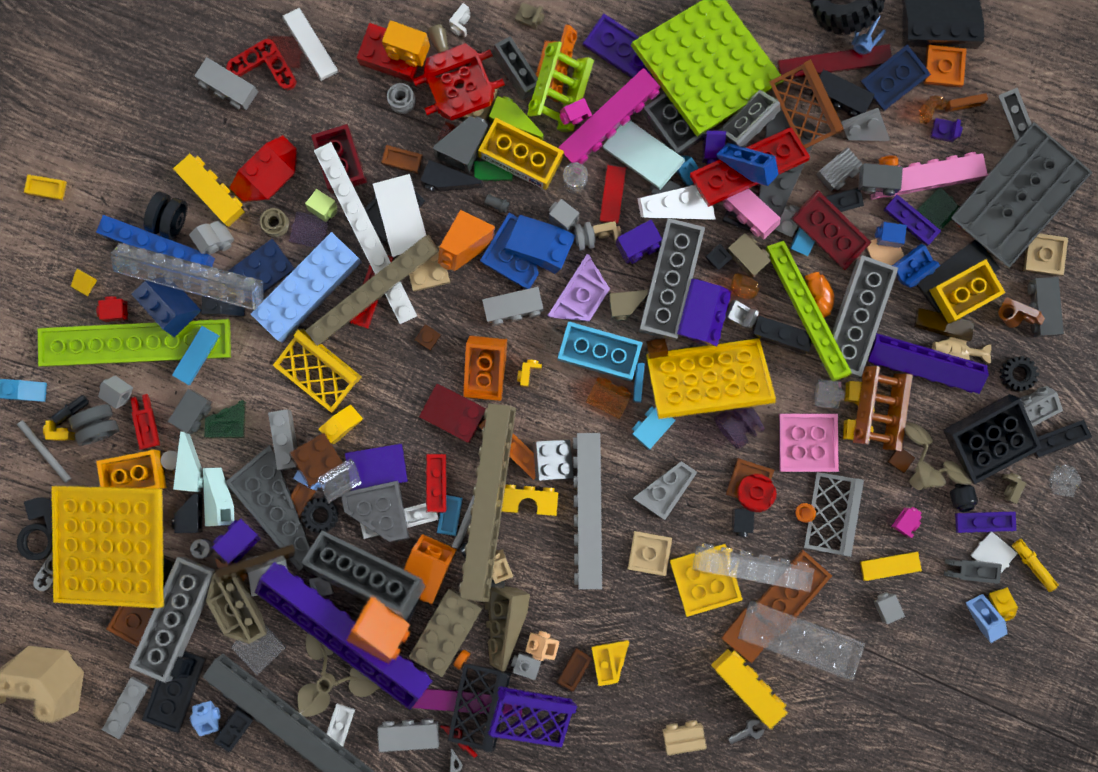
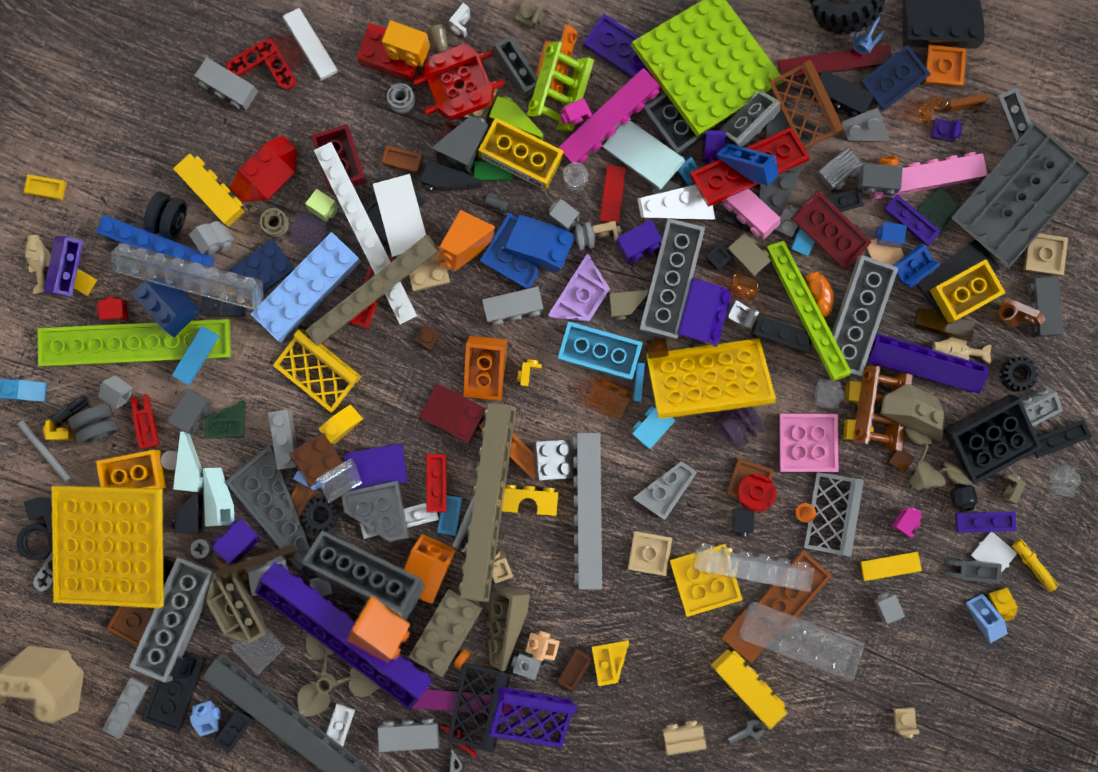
none -> tan animal [25,235,51,294]
none -> dark purple brick [44,236,83,297]
none -> dark tan wedge [881,383,945,442]
none -> tan bracket [893,707,919,738]

